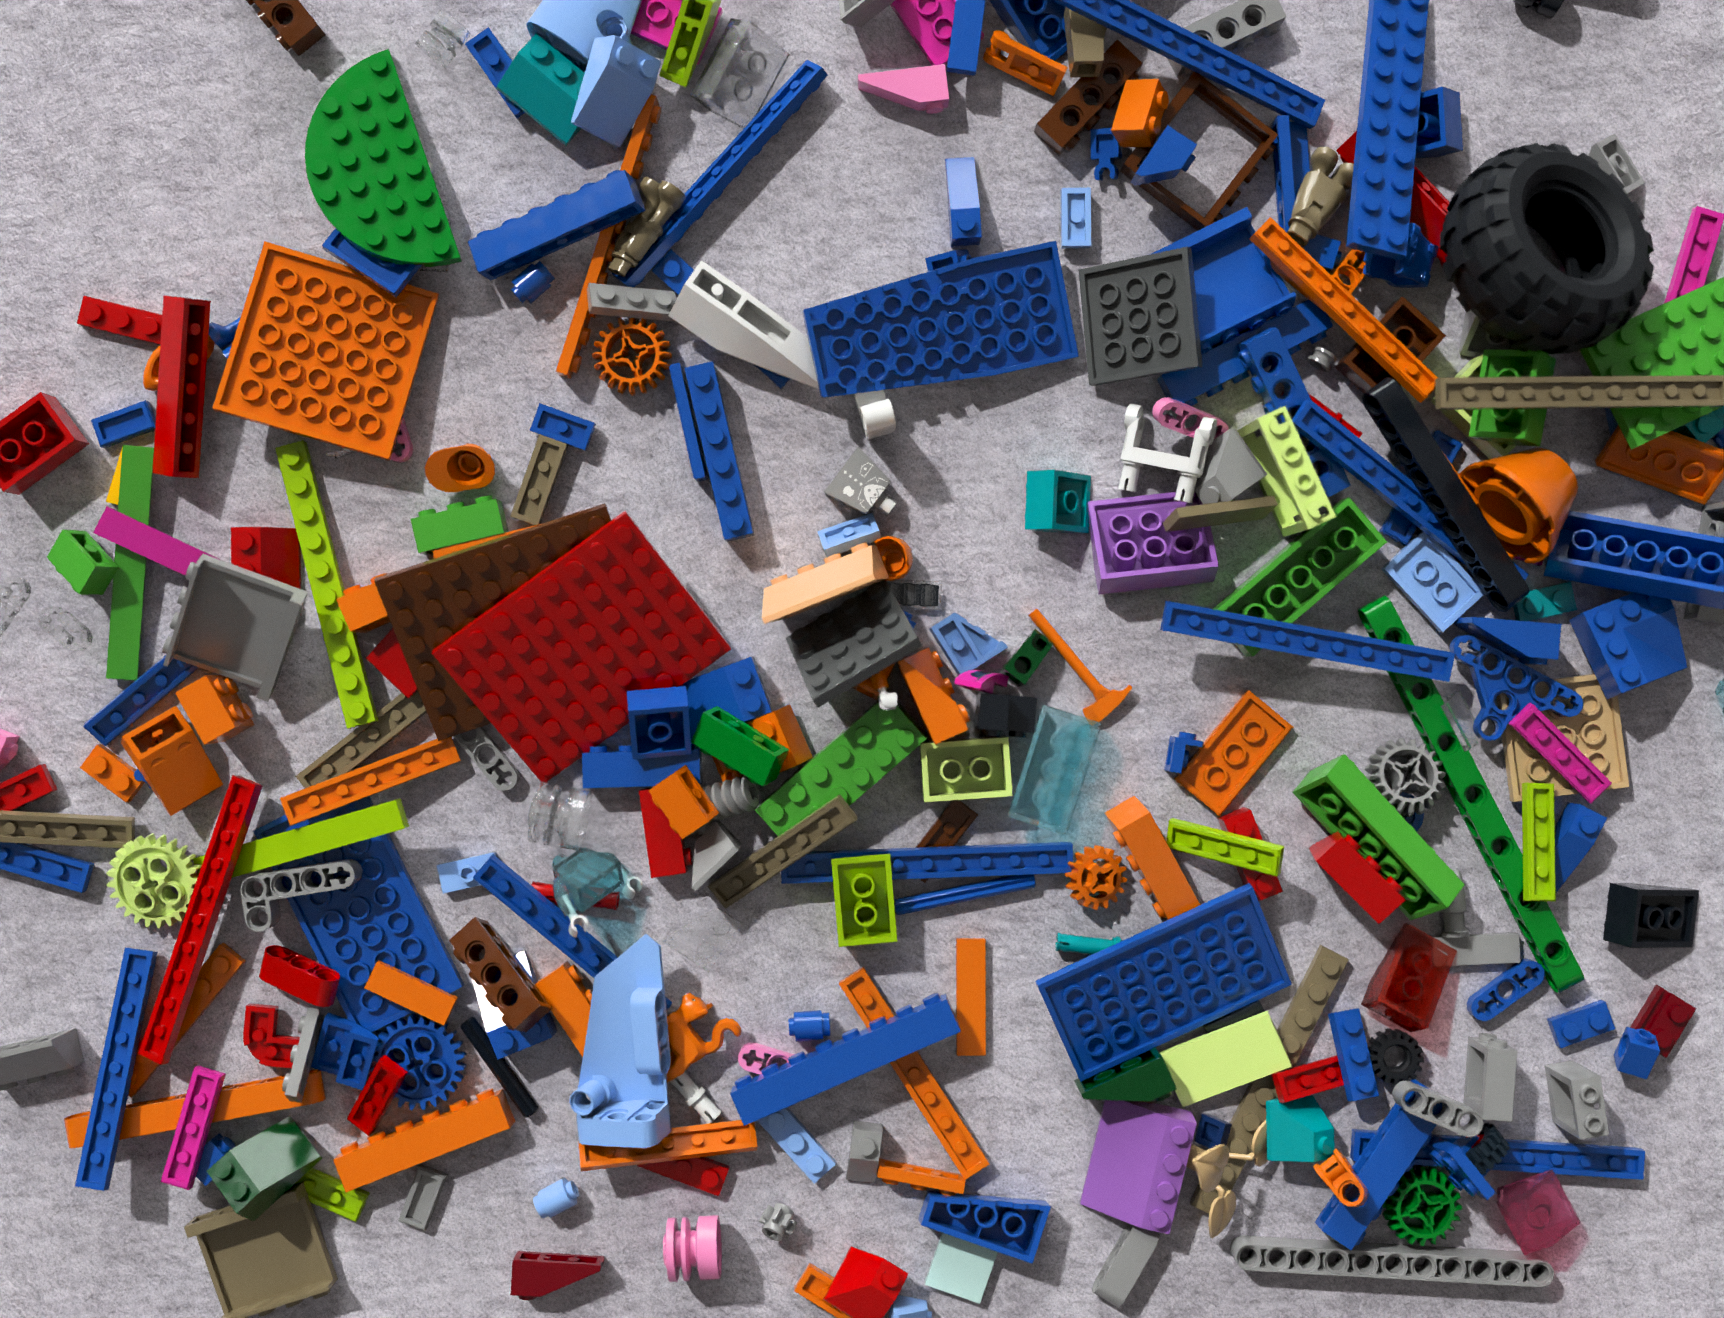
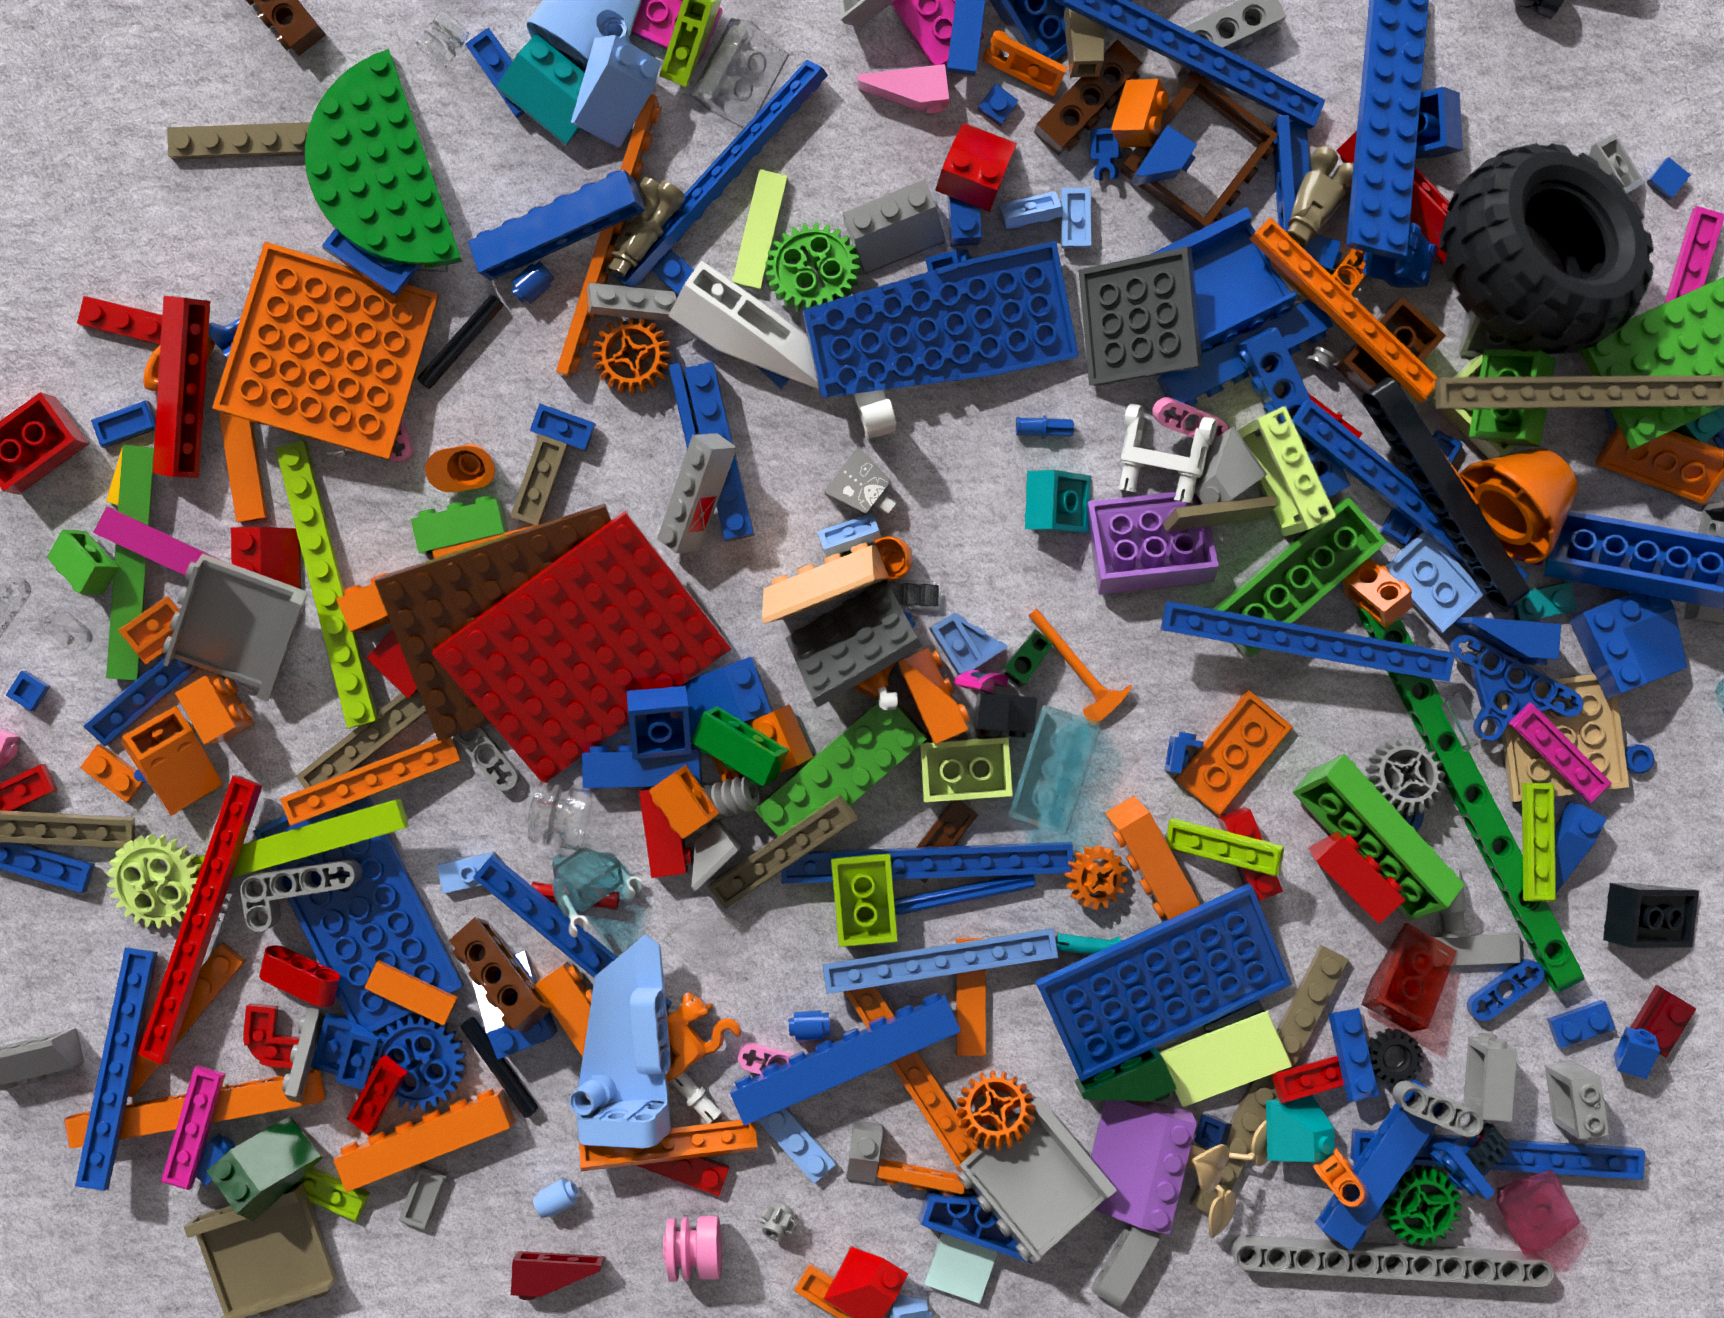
none -> blue plate [6,671,51,711]
none -> orange plate [118,595,180,665]
none -> dark tan plate [167,122,310,160]
none -> orange tile [219,412,268,523]
none -> black axle [417,294,503,389]
none -> light grey brick [657,433,737,554]
none -> yellowish green tile [732,169,788,291]
none -> bright green gear [765,222,860,312]
none -> medium blue plate [822,928,1058,994]
none -> light grey slope [843,179,946,274]
none -> red slope [935,122,1017,212]
none -> orange gear [956,1070,1035,1152]
none -> light grey panel [956,1096,1117,1263]
none -> blue plate [978,83,1019,127]
none -> light blue plate [999,192,1063,229]
none -> blue axle [1016,415,1074,439]
none -> orange brick [1343,558,1412,629]
none -> blue tile [1625,744,1654,774]
none -> blue tile [1646,157,1691,200]

